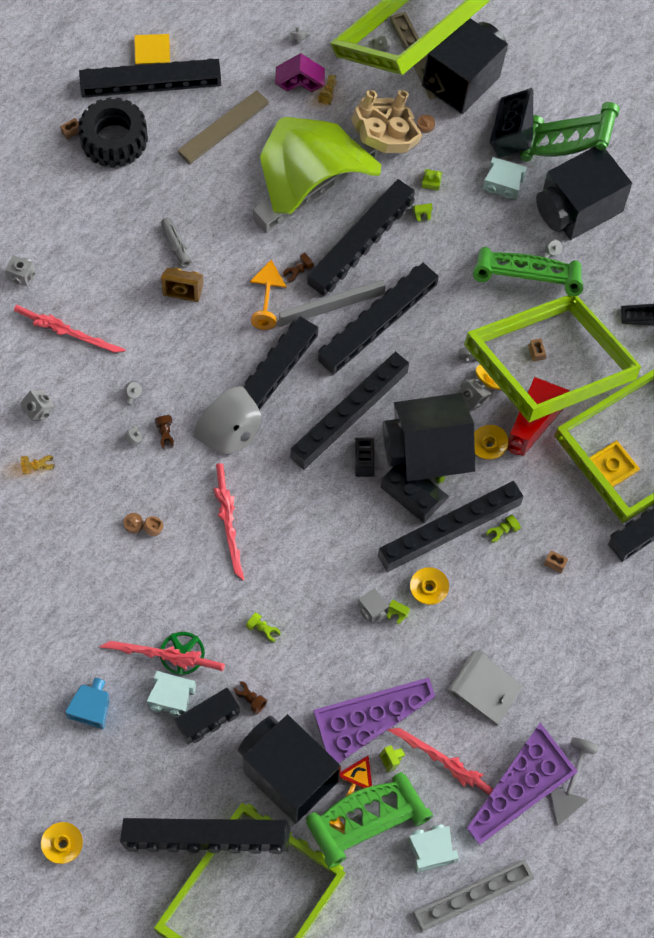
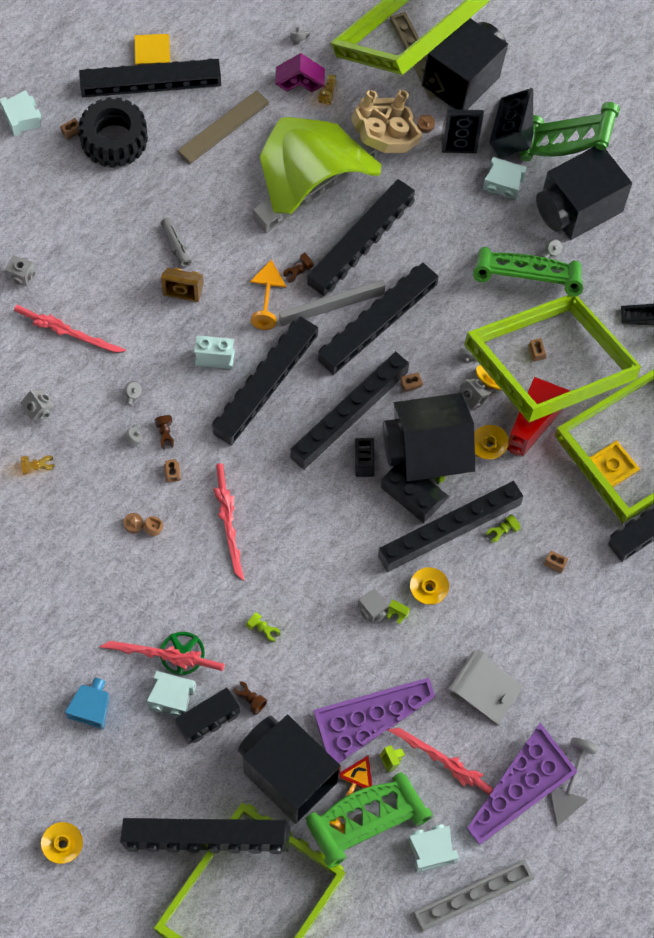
light grey piece [194,386,261,454] -> none
light grey piece [372,36,391,52] -> none
lime tile [412,203,433,221] -> none
lime tile [422,169,442,191] -> none
none -> light aqua hips [0,90,42,137]
none -> medium nougat piece [164,459,181,483]
none -> light aqua hips [194,335,235,369]
none -> medium nougat piece [400,372,423,392]
none -> black slope [441,109,484,154]

